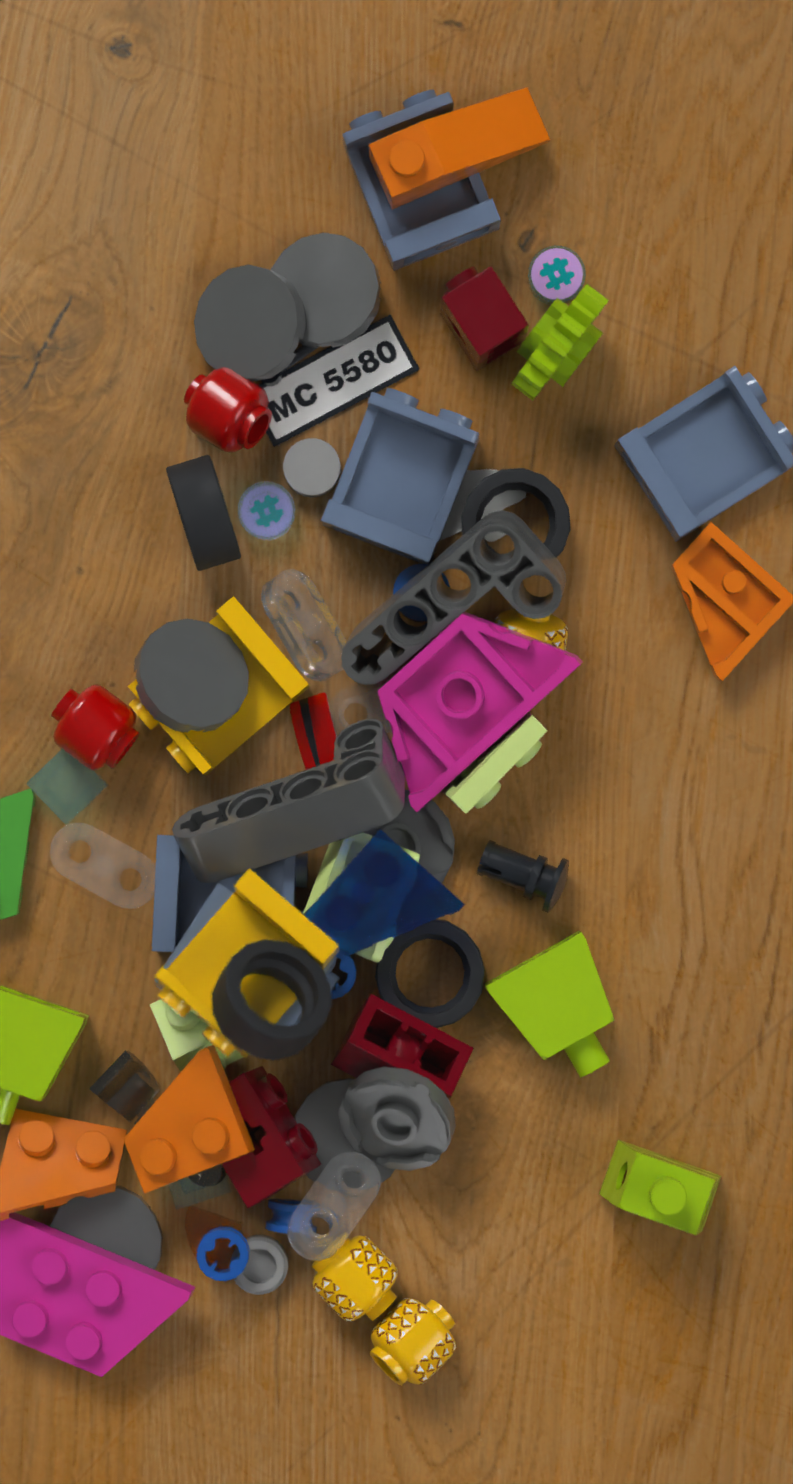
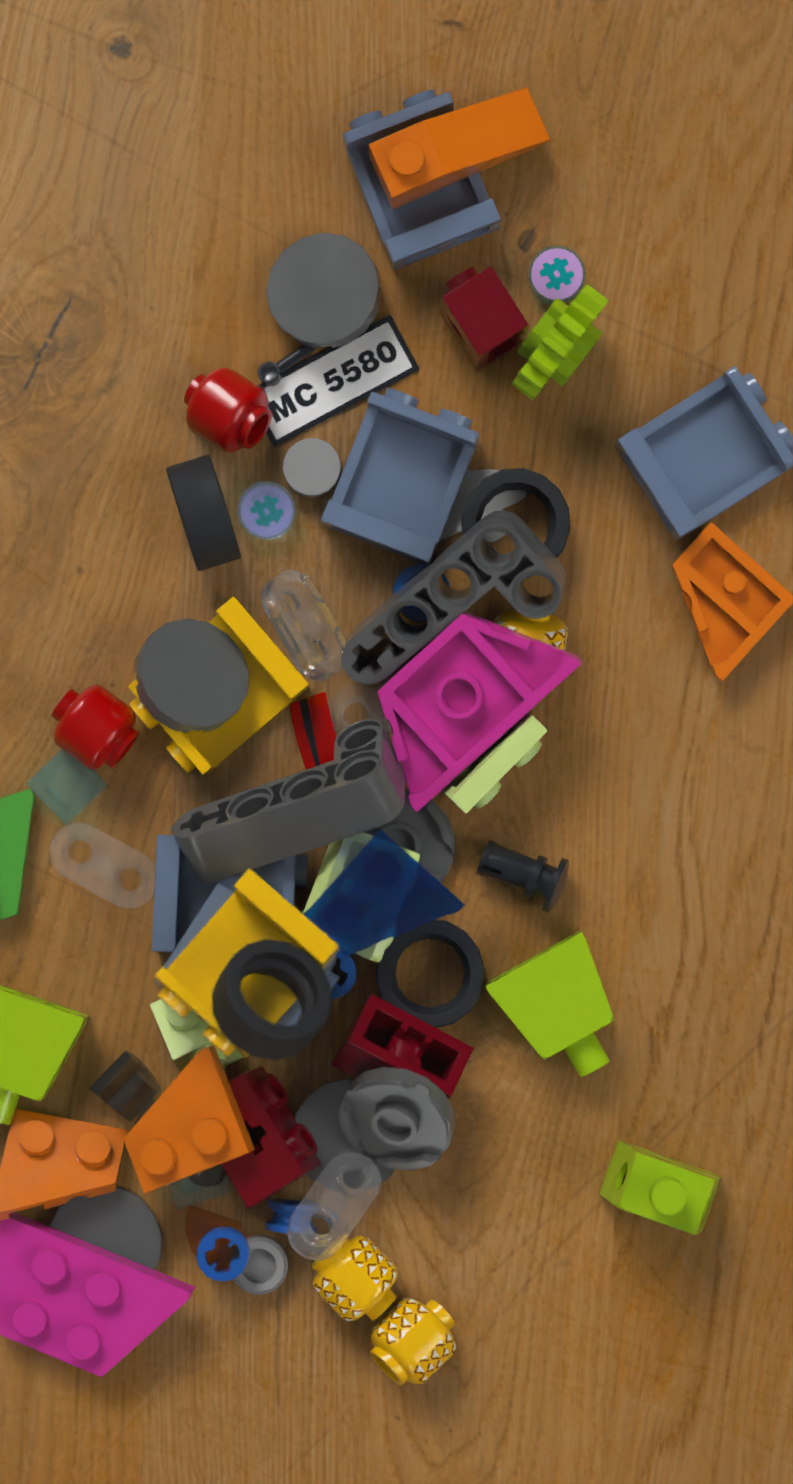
dark grey tile [194,265,306,382] -> none

